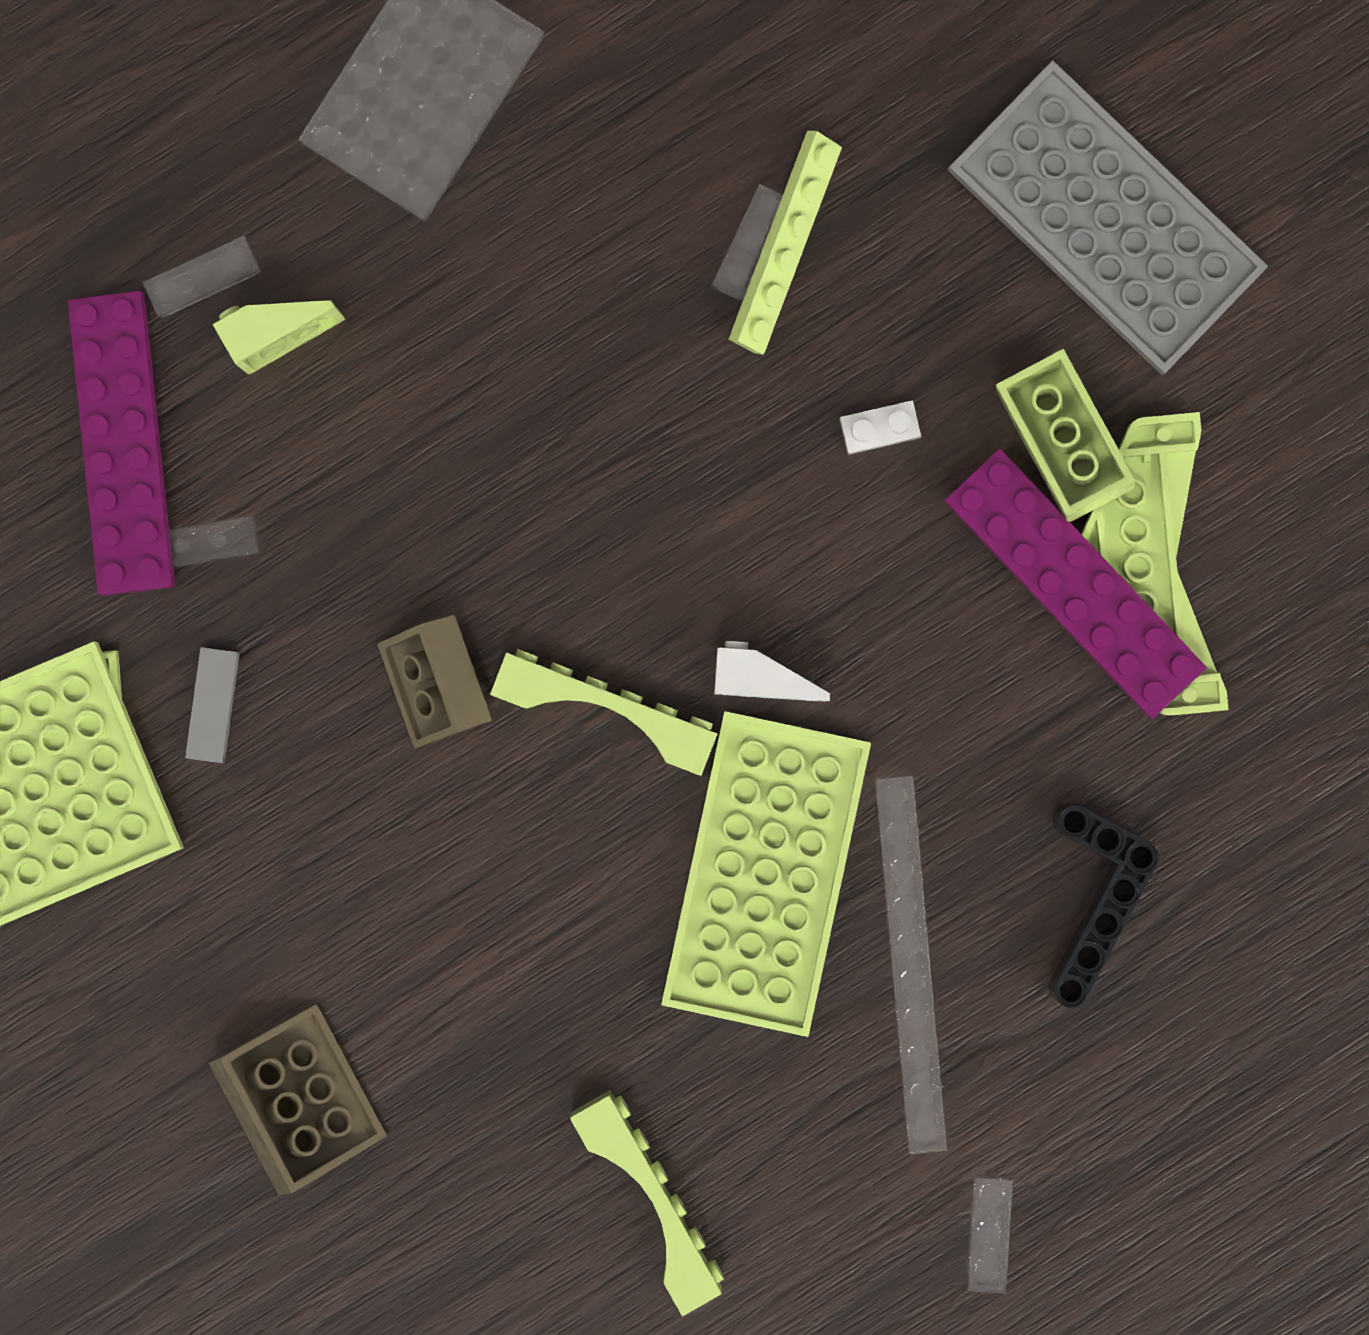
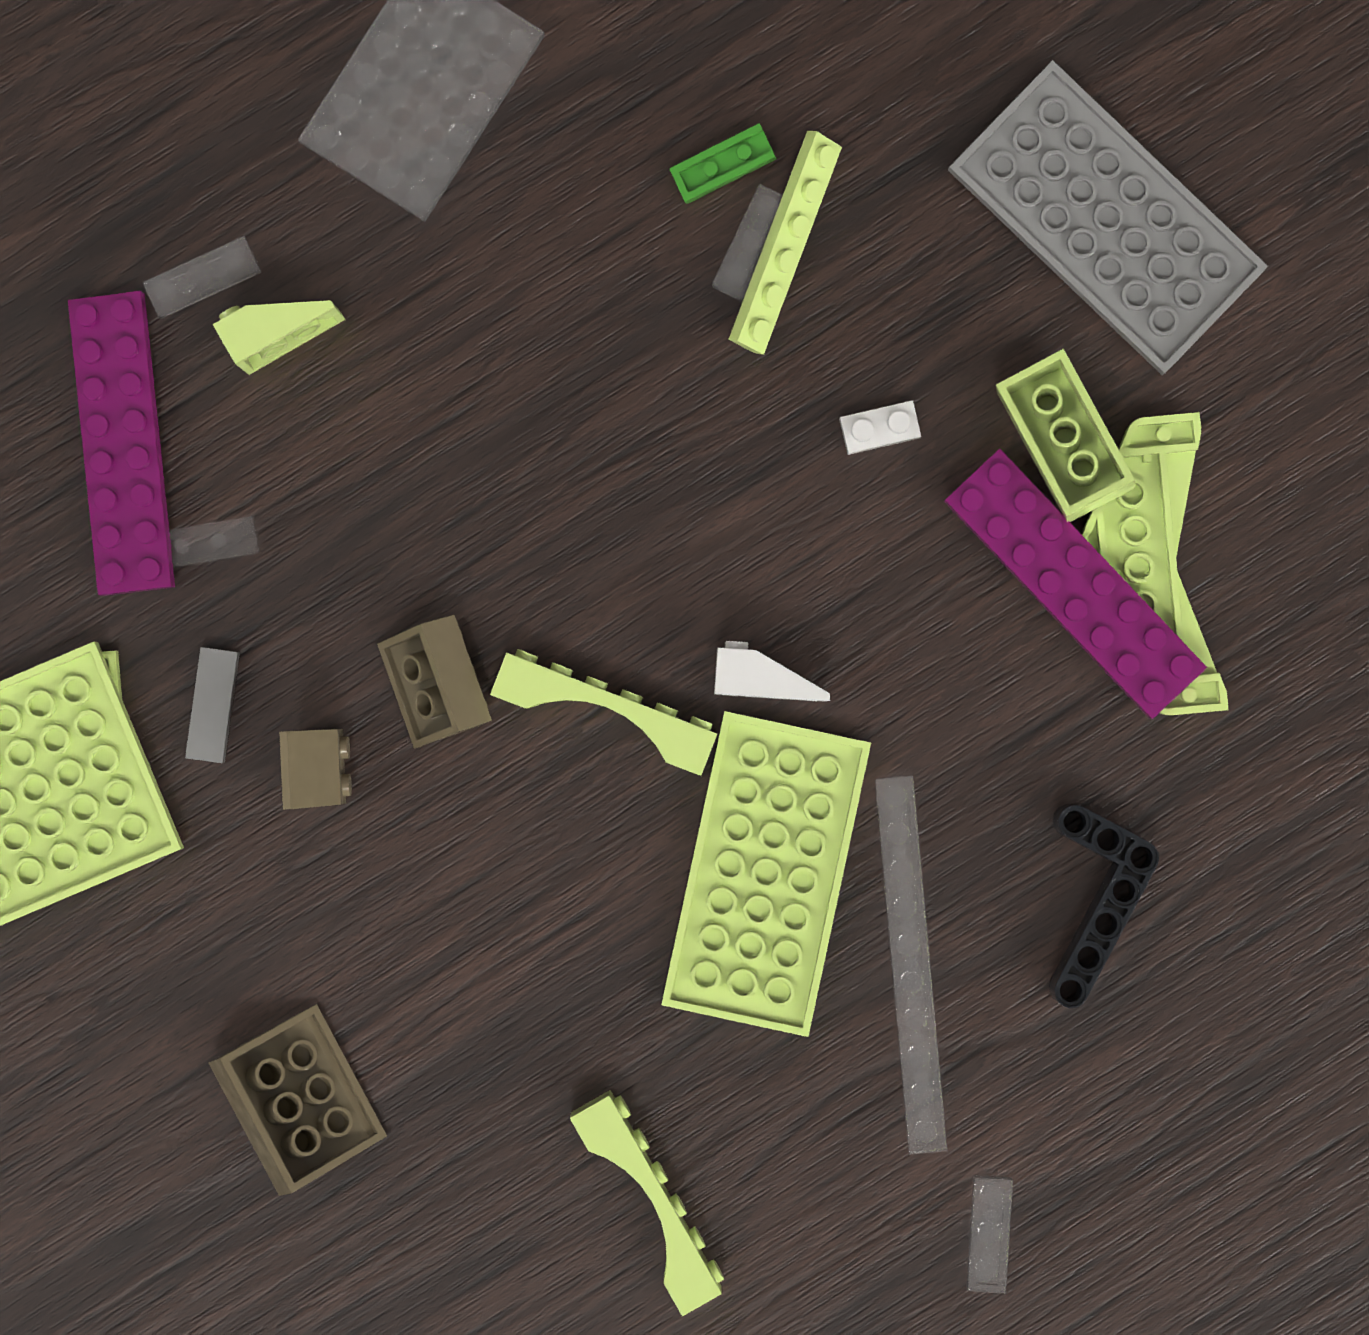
none -> dark tan slope [279,729,352,810]
none -> bright green hinge [669,123,777,204]

